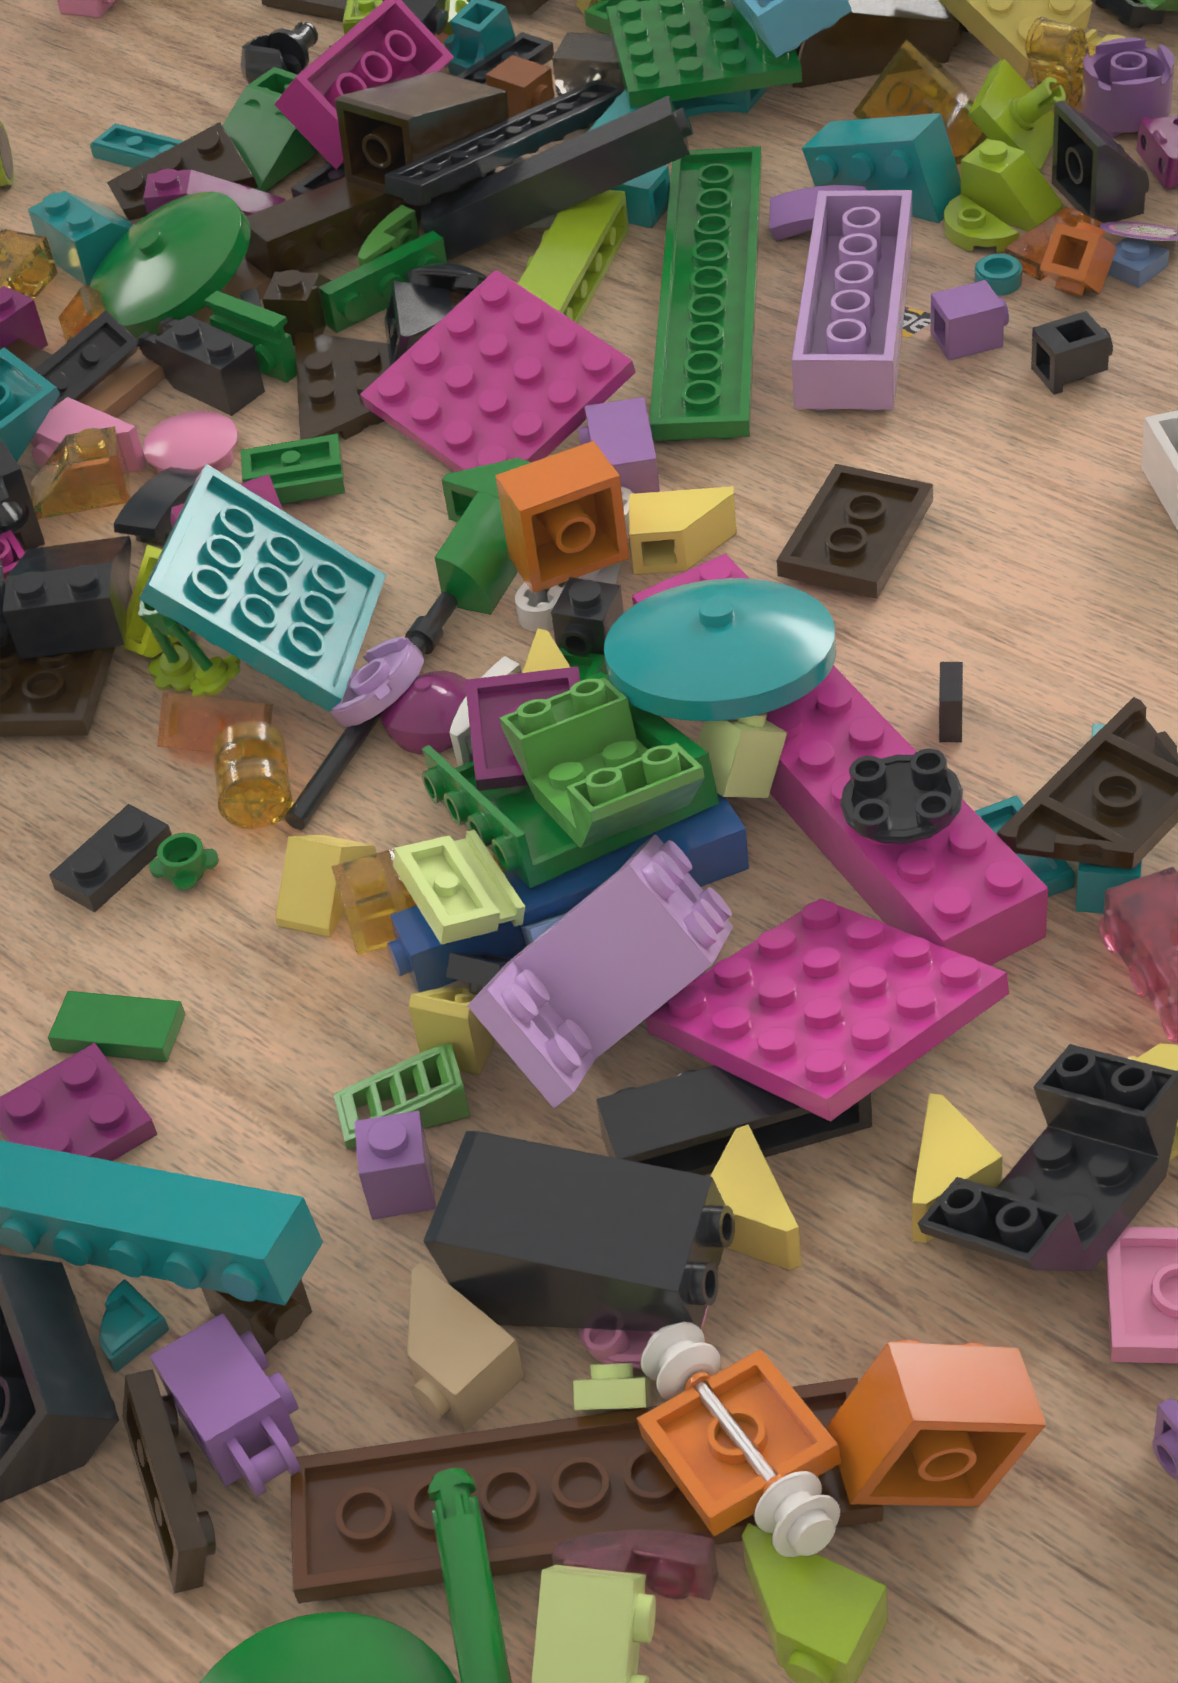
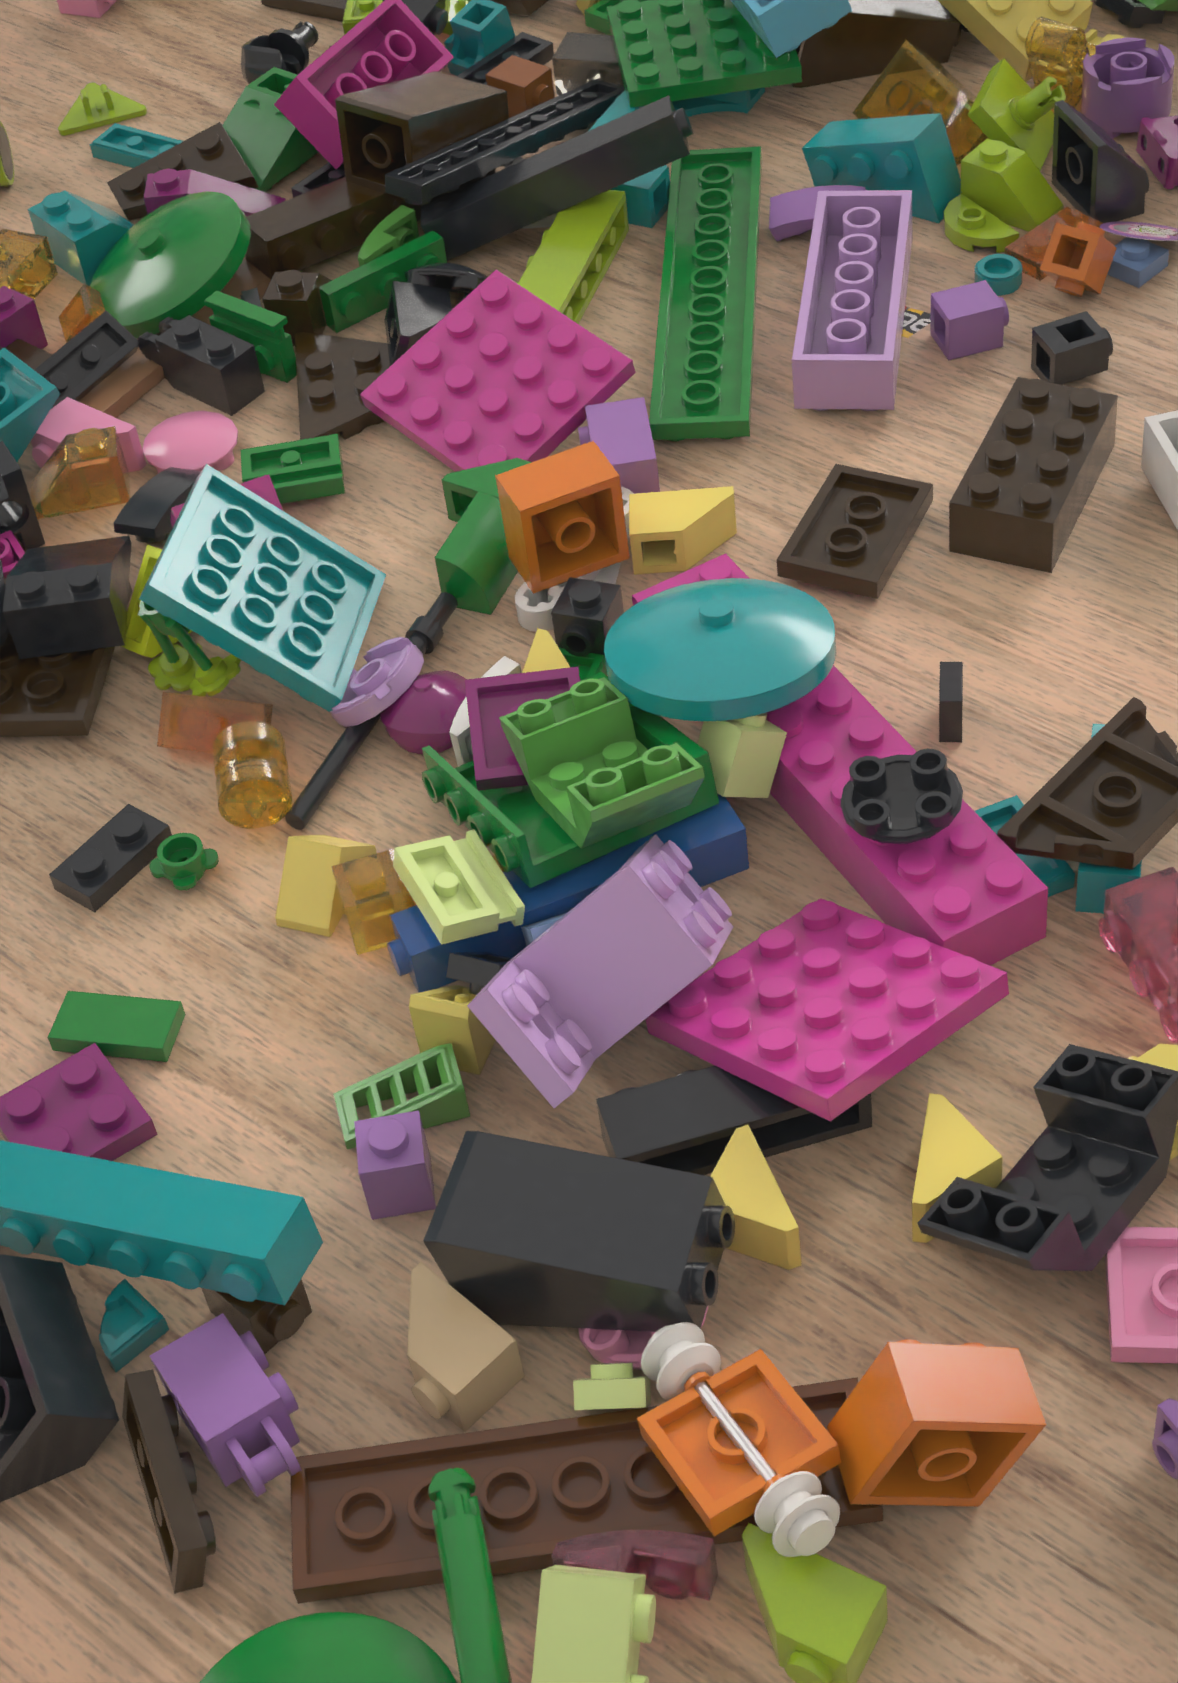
none -> lime piece [58,82,147,136]
none -> dark brown brick [949,377,1118,573]

